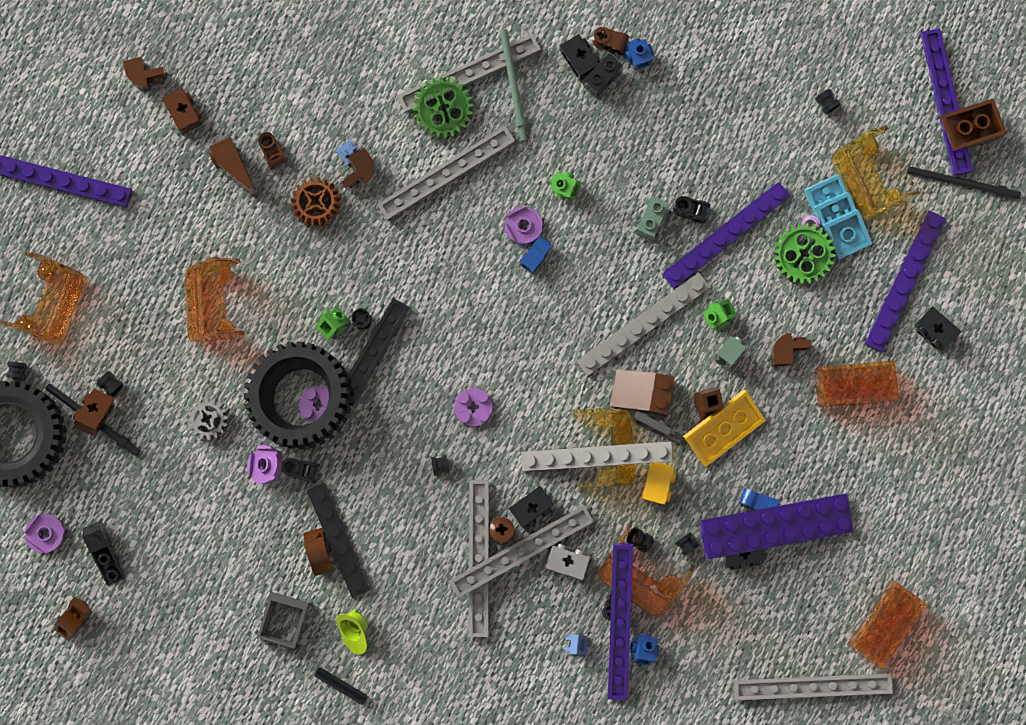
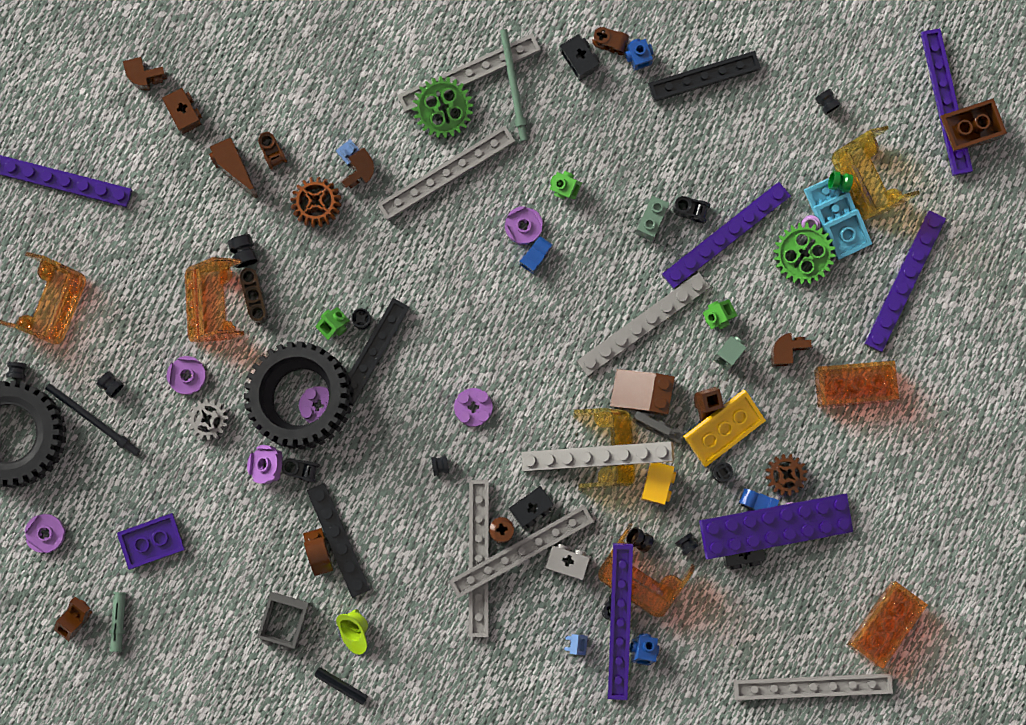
reddish brown brick [73,388,114,437] -> none
black slope [82,521,125,586] -> none
black brick [583,53,623,98] -> none
black bar [908,166,1021,199] -> none
black brick [914,306,962,351] -> none
none -> sand green pin [109,592,126,652]
none -> dark purple plate [117,513,186,570]
none -> medium lavender plate [167,356,207,395]
none -> black wheel [227,234,259,268]
none -> dark brown beam [240,268,268,324]
none -> black plate [648,51,761,102]
none -> black wheel [712,462,733,483]
none -> reddish brown gear [765,454,808,496]
none -> green wheel [828,171,853,193]

